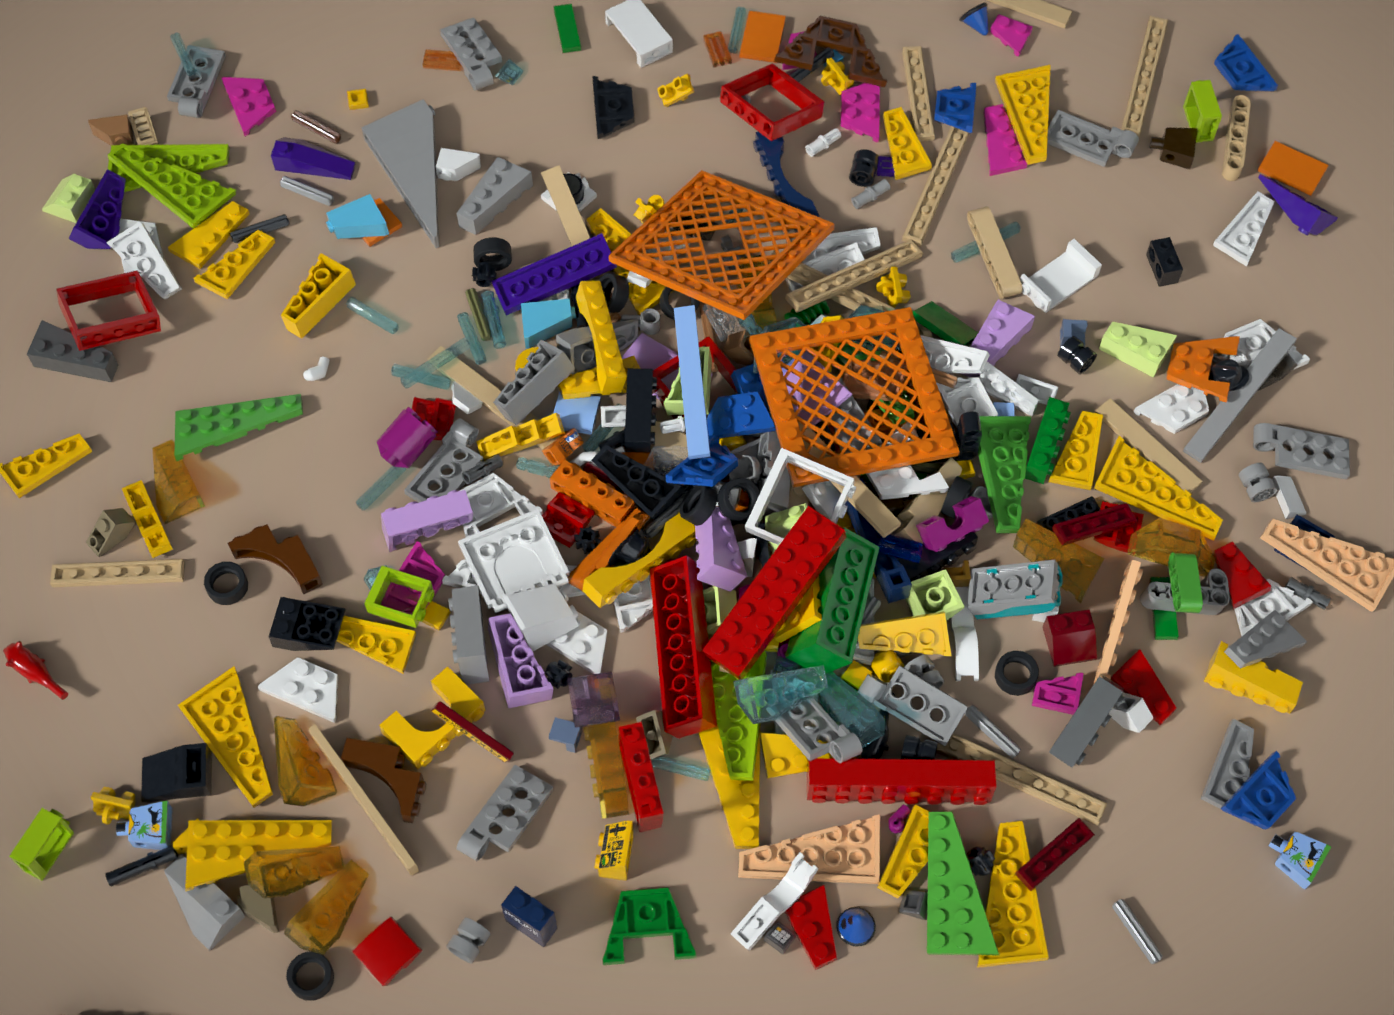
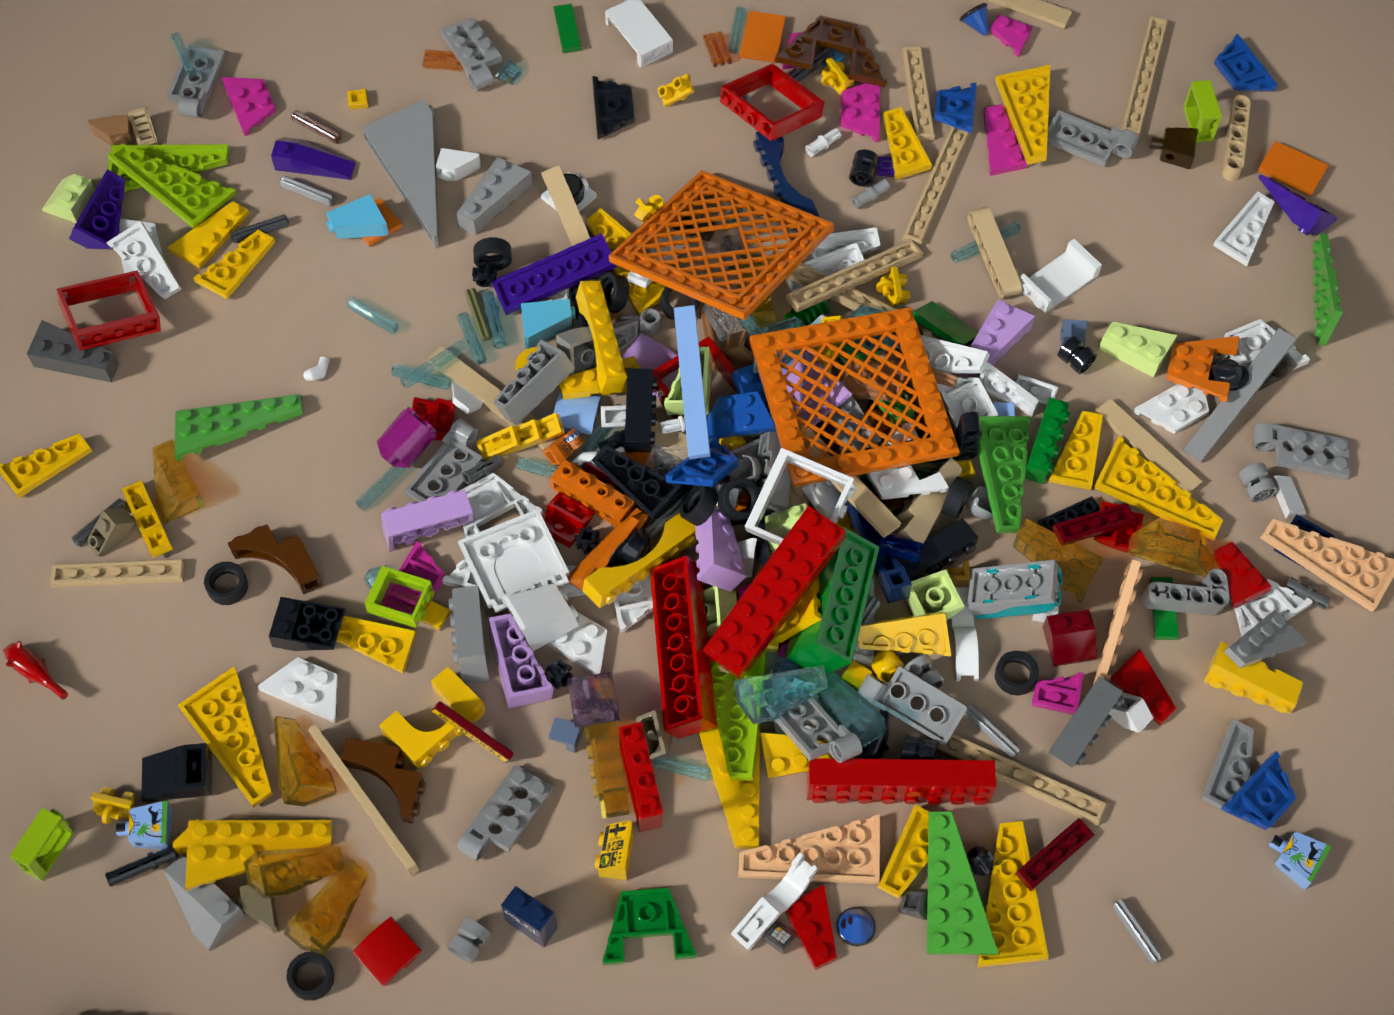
yellow wedge [281,253,356,339] -> none
magenta arm [888,804,911,834] -> none
magenta arch [916,496,989,552] -> none
black brick [1146,237,1183,287] -> none
bright green beam [1168,552,1203,613] -> none
none -> dark grey axle [71,498,127,547]
none -> bright green wing [1312,233,1343,346]

